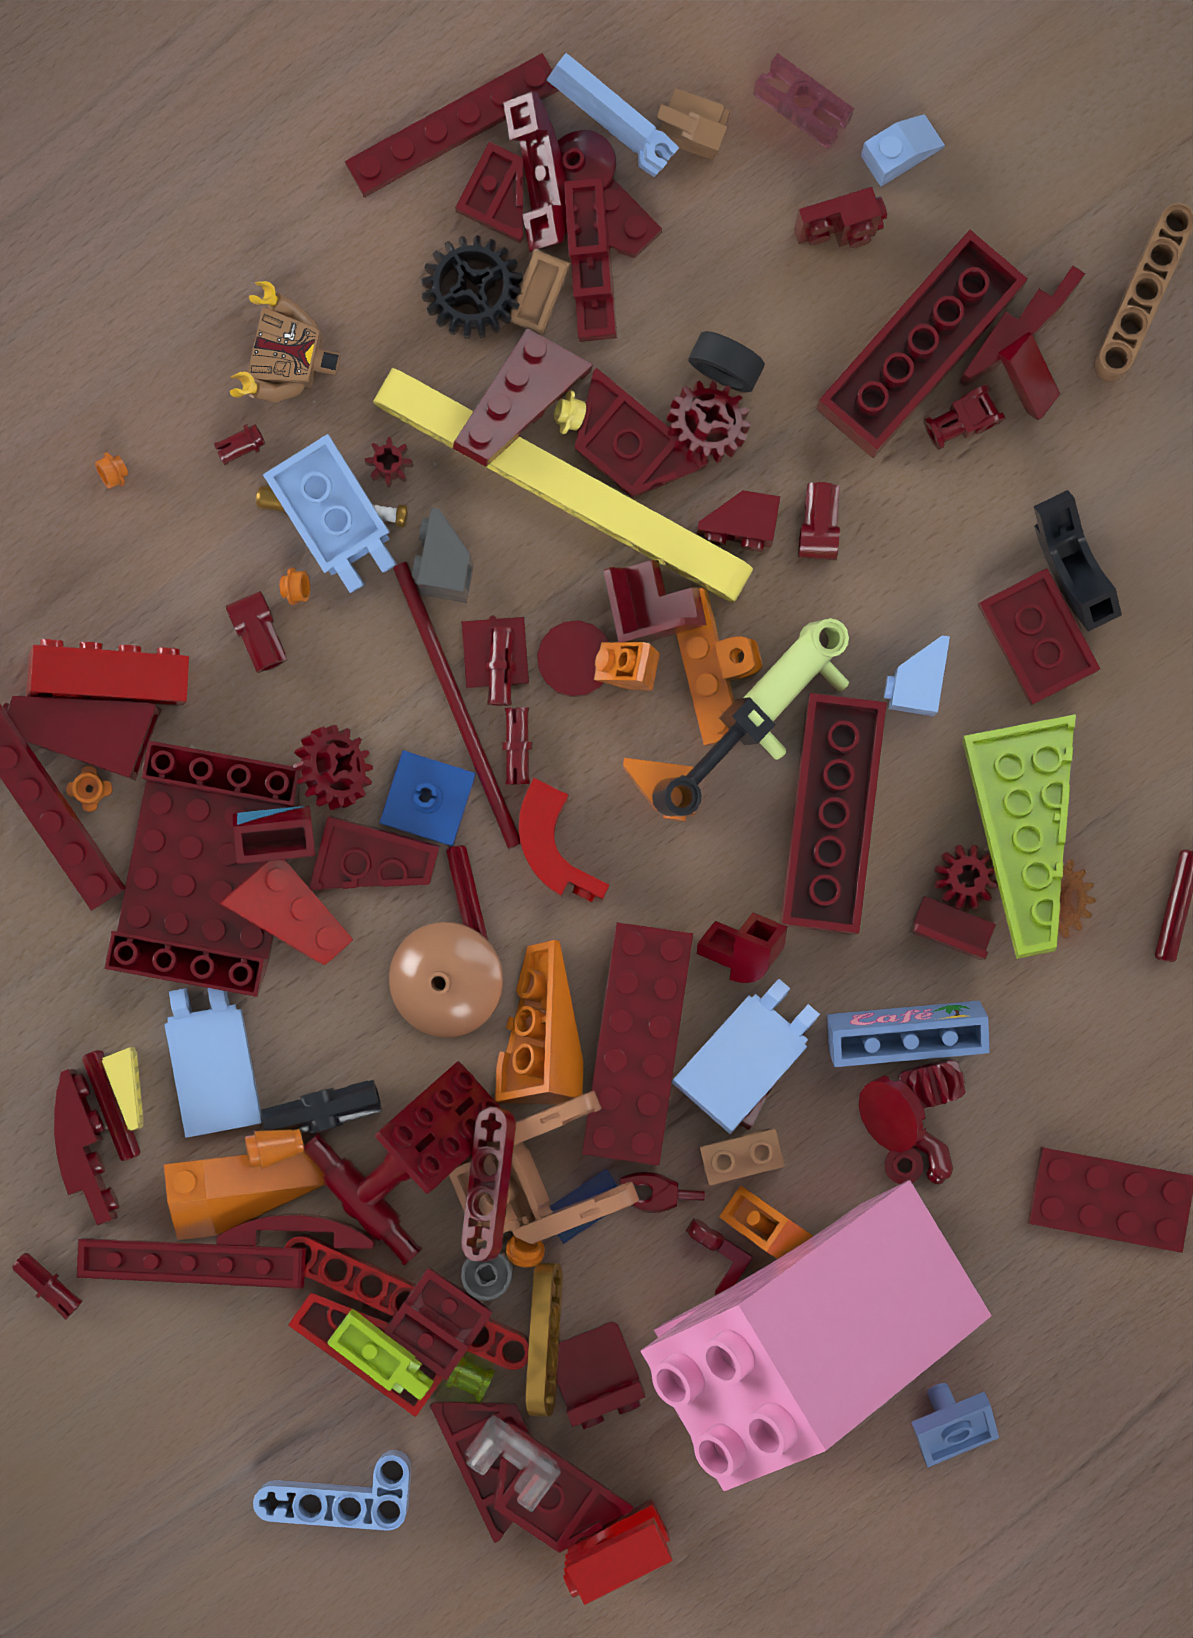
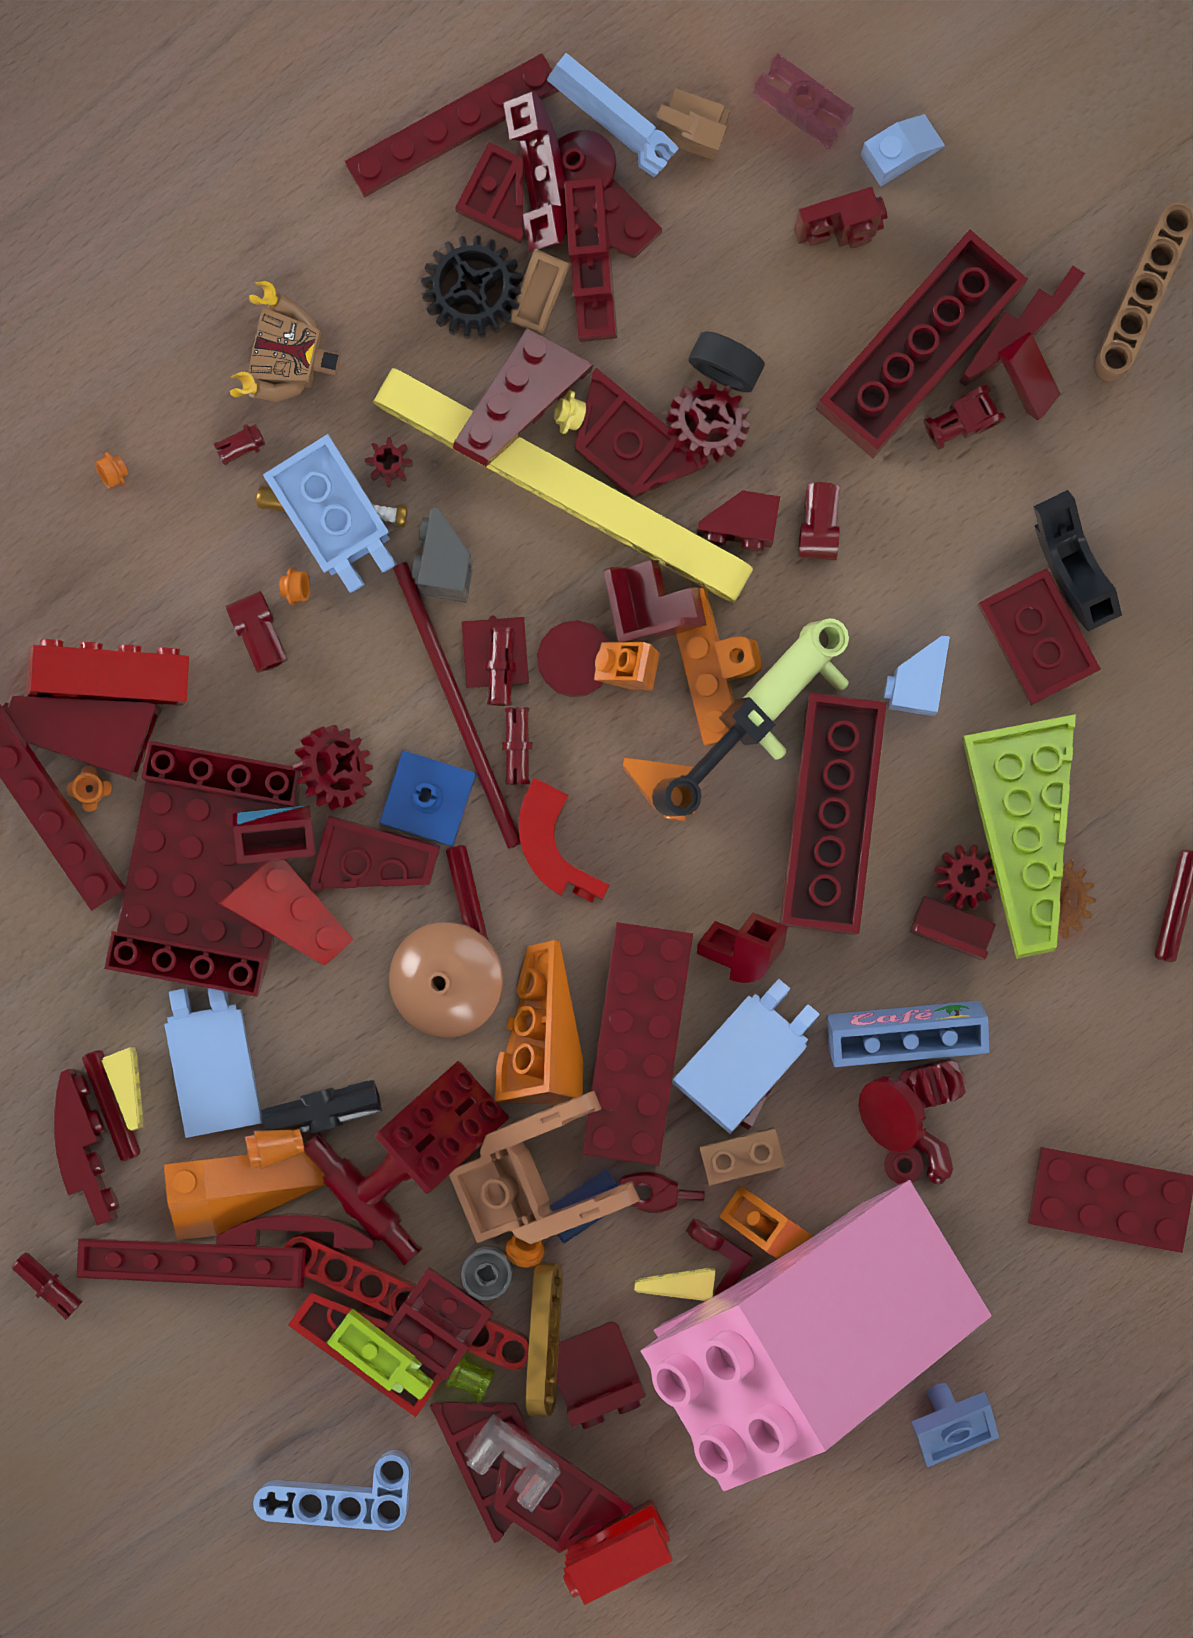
dark red beam [461,1107,516,1262] -> none
none -> light yellow slope [634,1268,716,1301]

